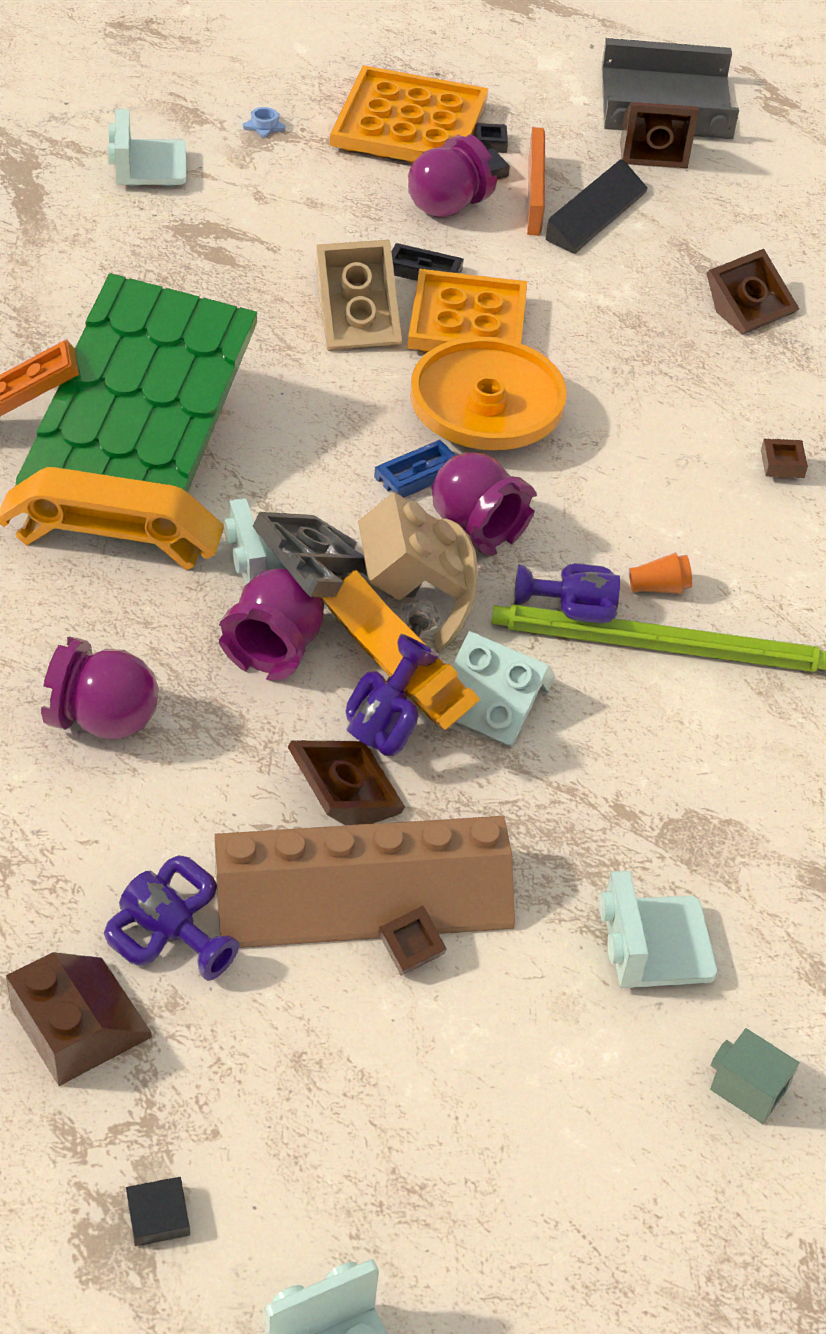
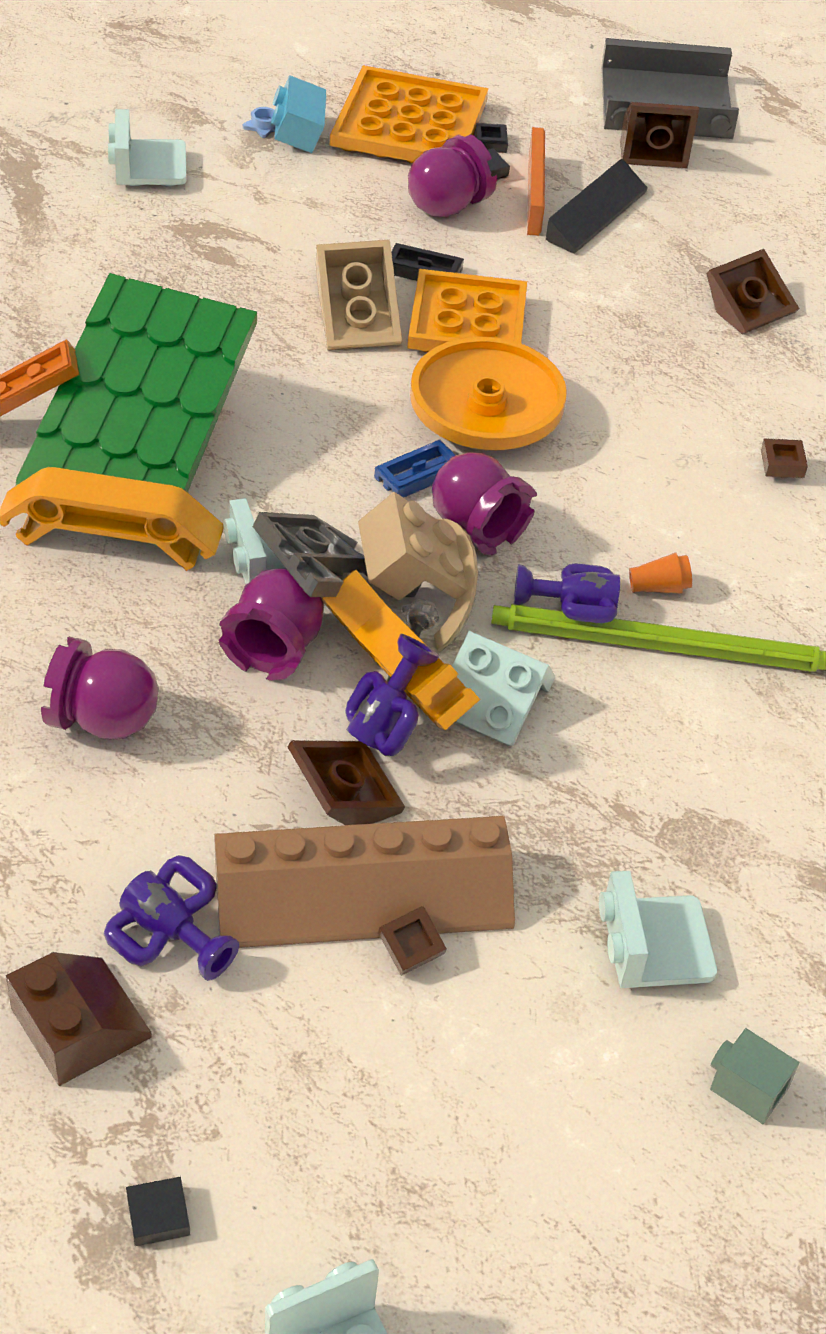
none -> medium azure brick [271,75,326,153]

